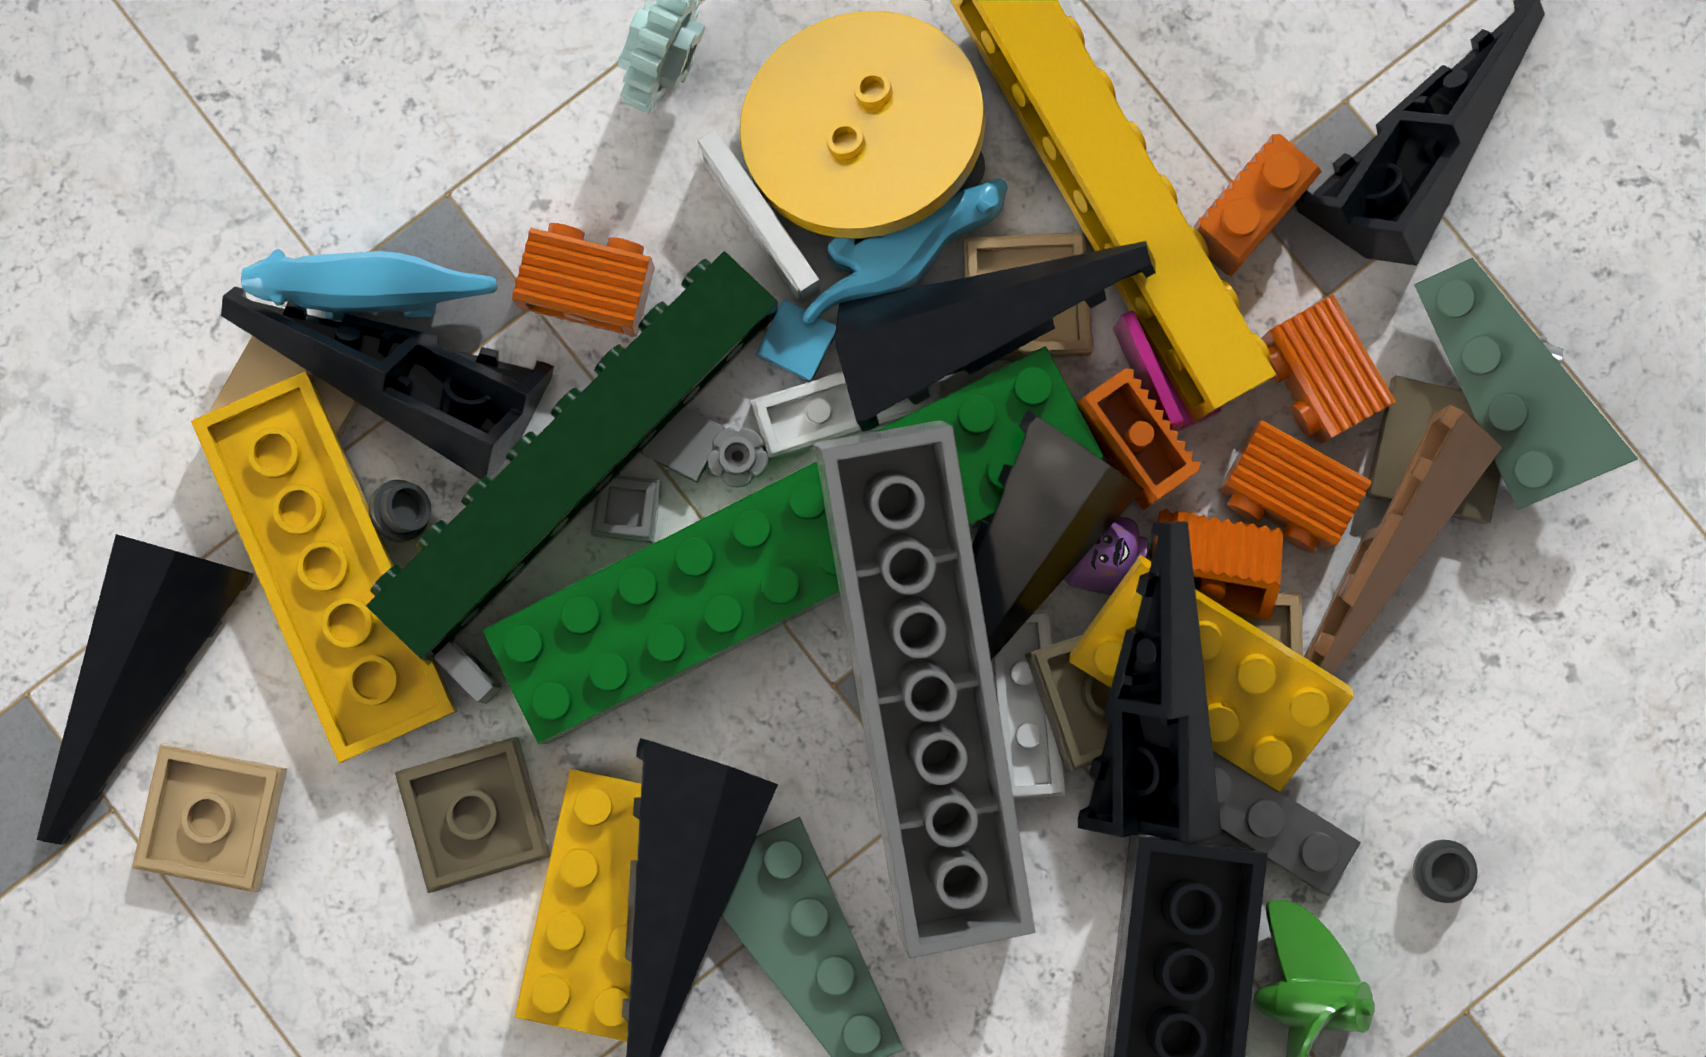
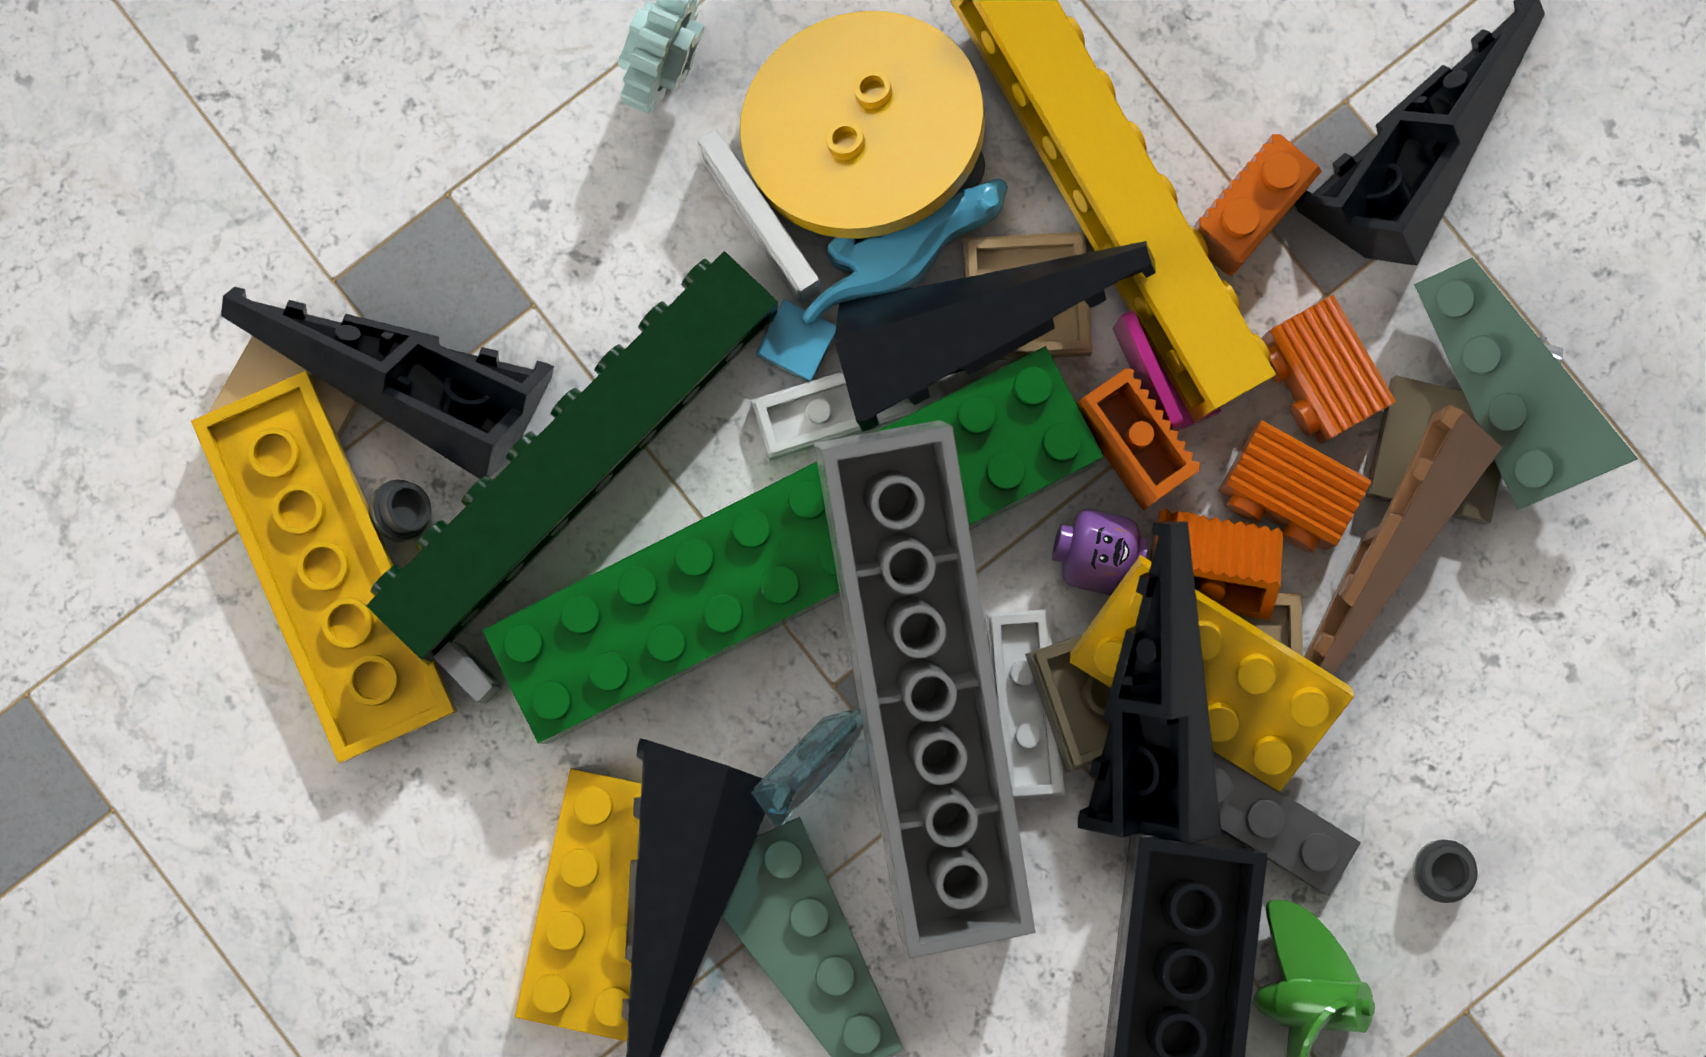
black wedge [36,534,254,845] -> none
tan tile [132,744,287,893] -> none
medium azure animal [241,249,497,320] -> none
dark tan tile [395,737,551,893] -> none
orange brick [512,223,655,337] -> none
light grey tile [591,475,662,543] -> none
light grey tile [642,406,725,483] -> none
light grey plate [707,428,768,488] -> none
black wedge [972,410,1144,661] -> none
none -> clear light blue slope [752,708,863,827]

